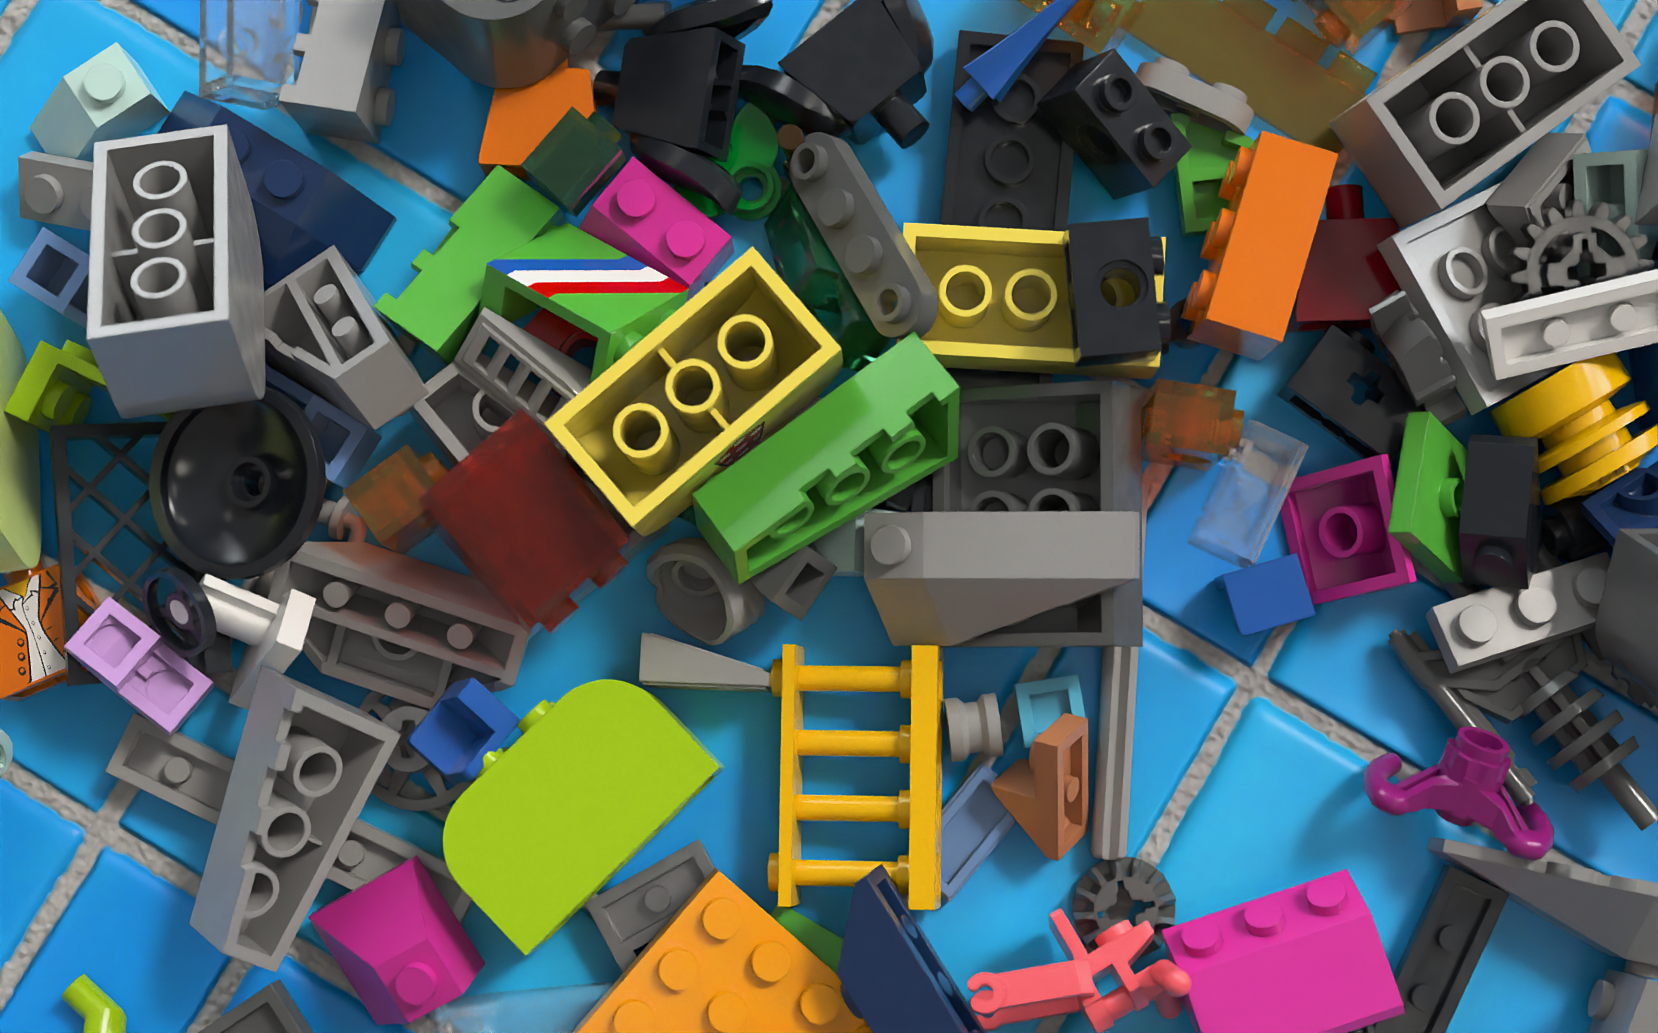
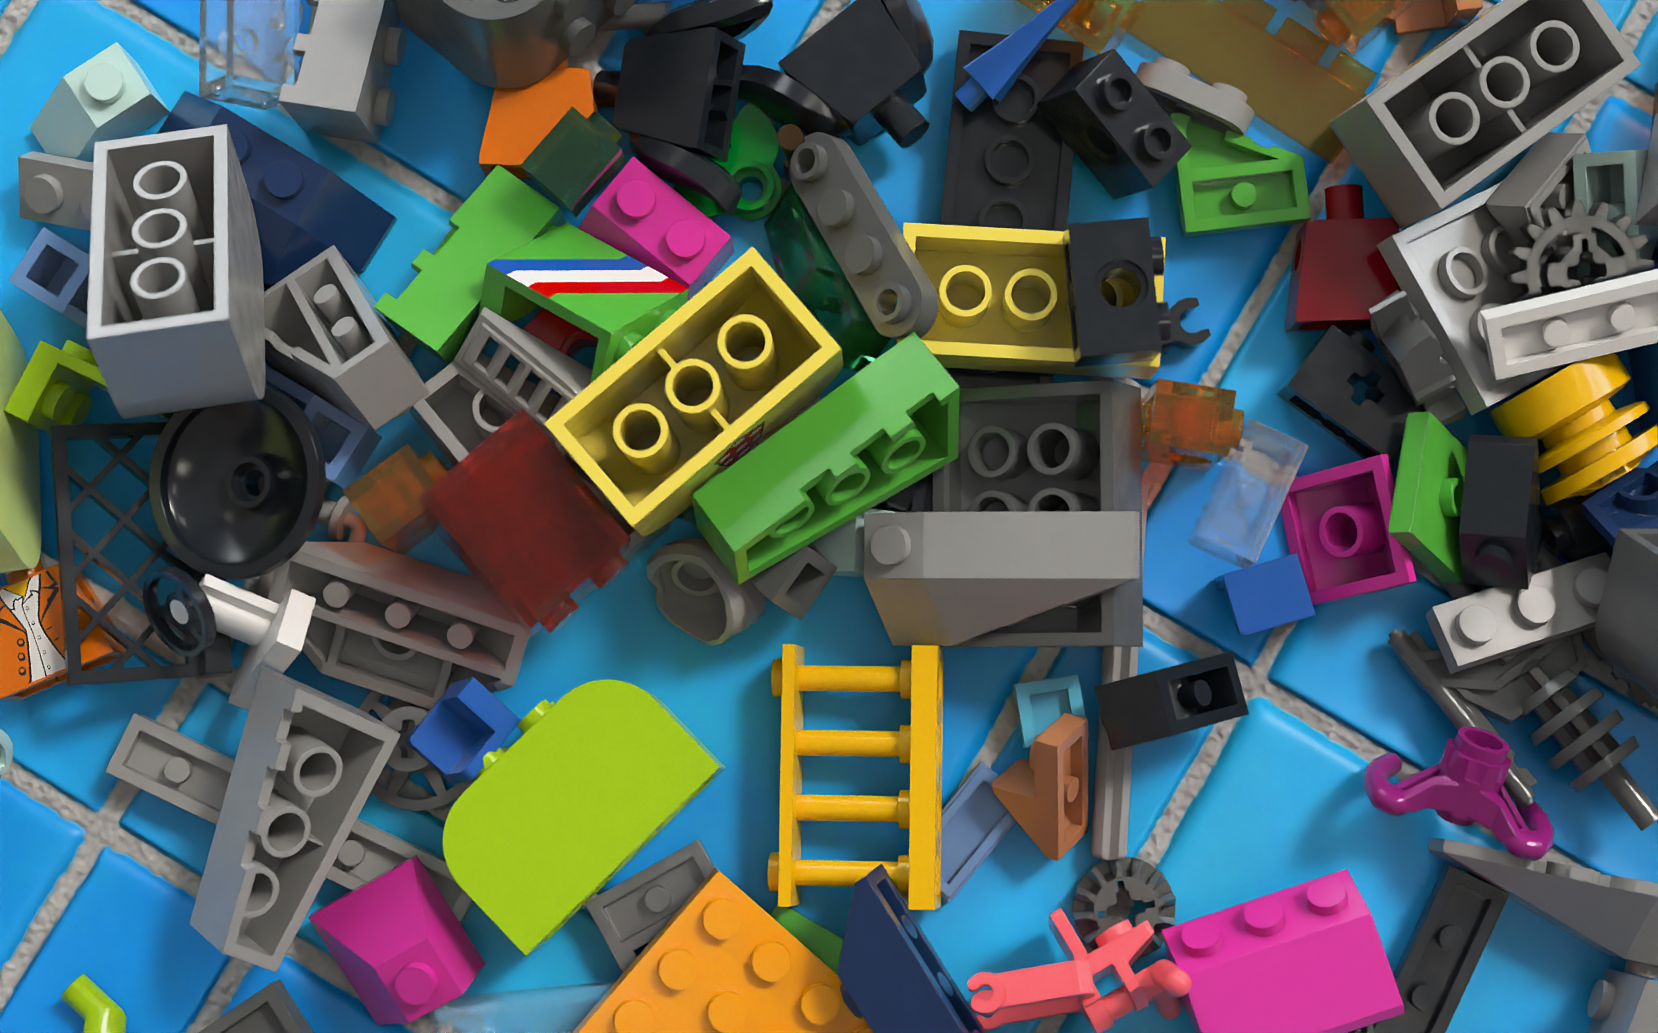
lavender slope [64,596,214,737] -> none
light grey slope [639,632,772,693] -> none
light grey wheel [943,693,1003,762] -> none
orange brick [1182,130,1338,361] -> none
none -> black brick [1094,651,1249,751]

